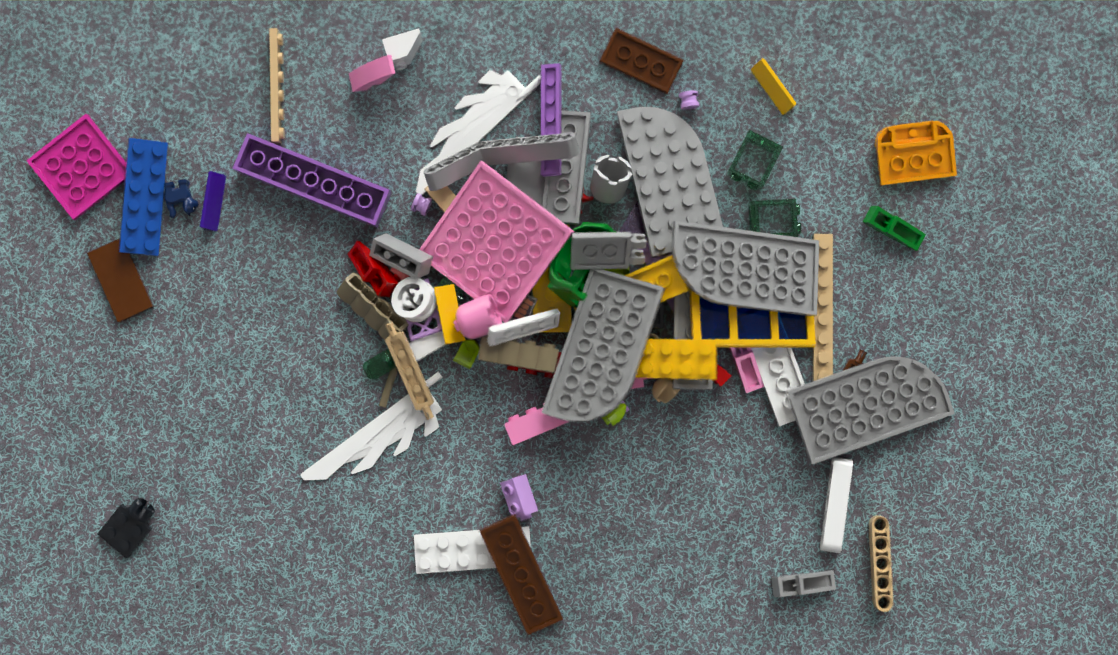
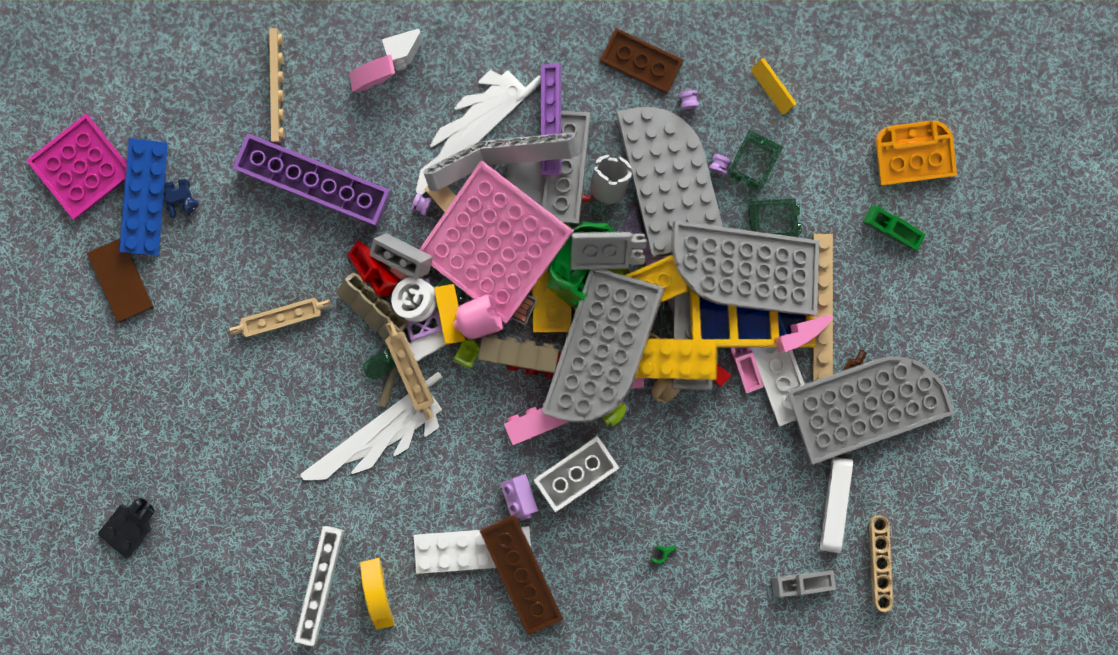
dark purple slope [200,171,226,231] -> none
white tile [487,308,560,346] -> none
none -> tan plate [230,297,332,337]
none -> white brick [294,526,345,646]
none -> yellow arch [360,558,395,630]
none -> white brick [534,436,619,512]
none -> green piece [650,545,676,564]
none -> lavender wheel [709,154,732,175]
none -> bright pink slope [775,315,833,353]

